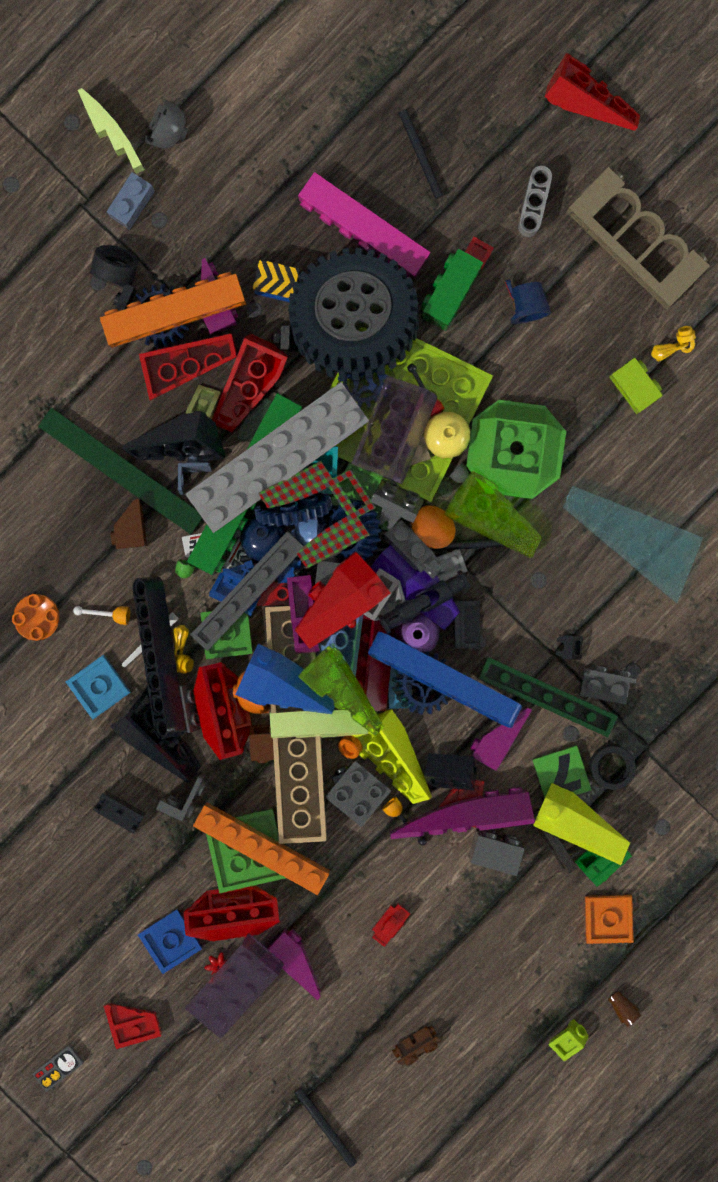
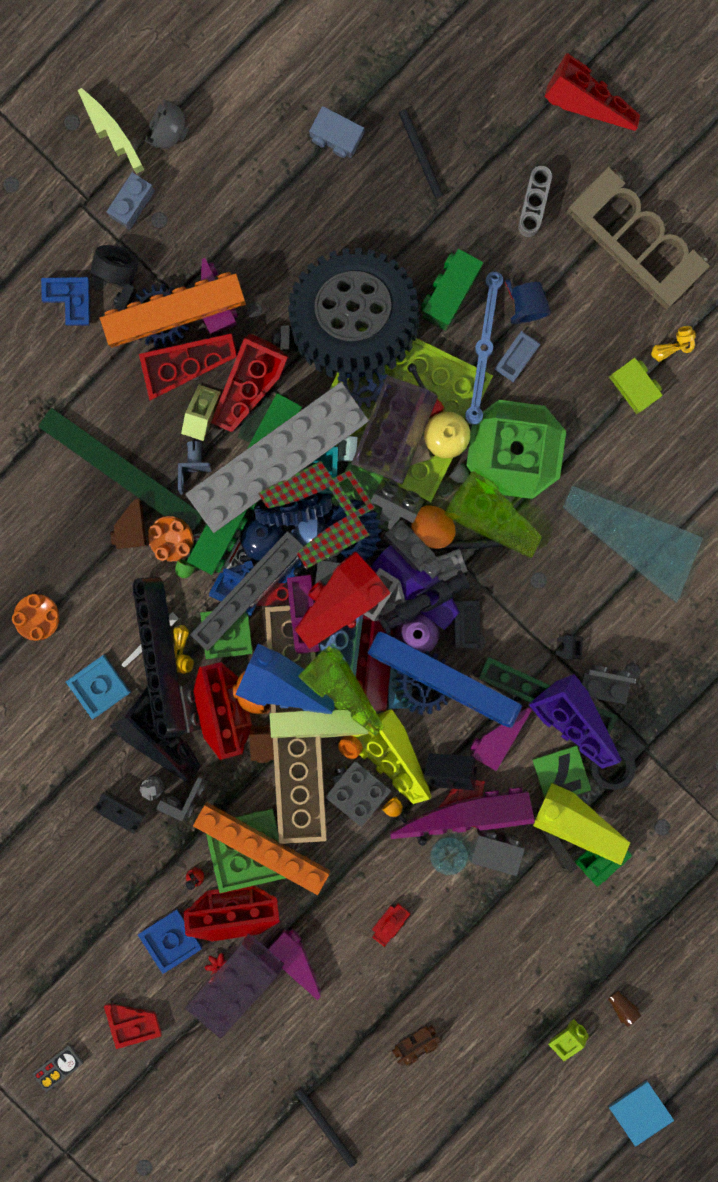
hinge [73,606,131,625] -> none
black wedge [122,411,225,461] -> none
piece [253,260,301,303] -> none
dark pink brick [298,172,431,280] -> none
red plate [465,237,494,270] -> none
orange tile [585,894,634,944] -> none
none -> blue plate [41,277,90,326]
none -> light grey hinge [140,776,164,800]
none -> orange dish [148,516,194,561]
none -> red hinge [186,867,205,890]
none -> white sticker [250,557,300,607]
none -> sand blue brick [309,106,364,158]
none -> light aqua tile [338,436,358,461]
none -> clear light blue gear [430,838,468,875]
none -> medium blue piece [465,272,503,425]
none -> sand blue tile [494,331,540,382]
none -> dark purple wedge [529,674,622,769]
none -> dark azure tile [608,1080,674,1147]

